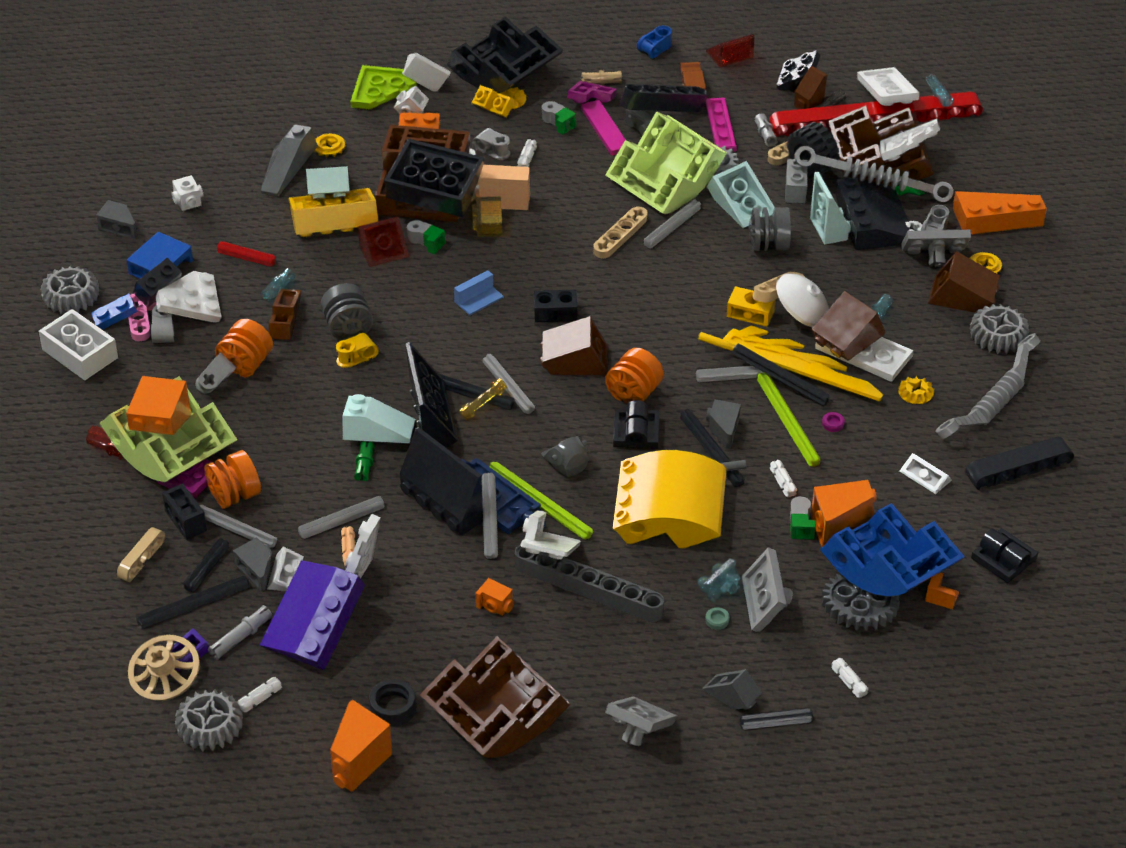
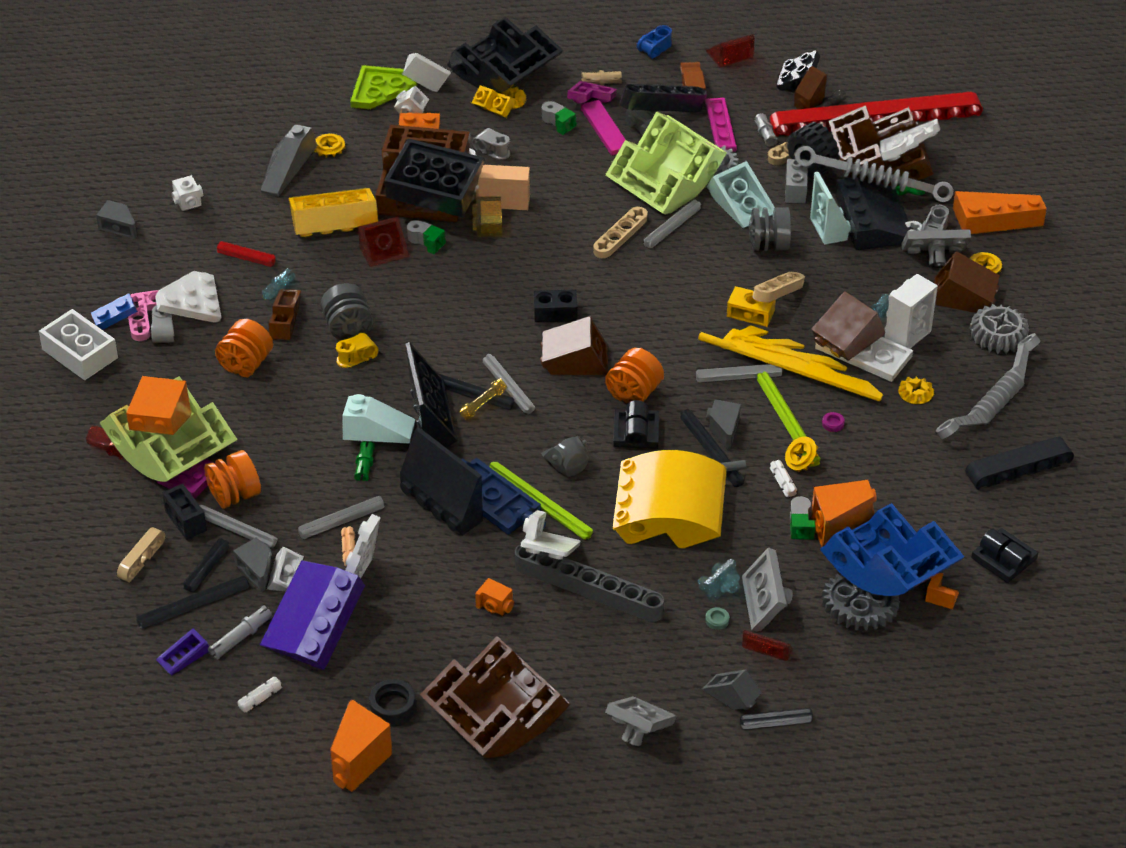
light grey gear [41,265,99,314] -> none
blue panel [127,232,193,279] -> none
tan wheel [128,635,200,701] -> none
black brick [133,257,182,308] -> none
light grey gear [175,689,243,751] -> none
light grey piece [195,353,237,394] -> none
light aqua slope [306,167,350,199] -> none
medium blue panel [454,270,504,315] -> none
light grey axle [482,473,498,559] -> none
white axle [517,139,537,167] -> none
black axle [732,344,830,406] -> none
white dish [776,273,829,327] -> none
white axle [832,658,868,698] -> none
white plate [857,67,919,106] -> none
white slope [900,453,951,494] -> none
clear light blue axle [925,74,954,107] -> none
none -> clear red slope [742,630,793,661]
none -> yellow gear [785,437,819,472]
none -> white brick [884,274,938,349]

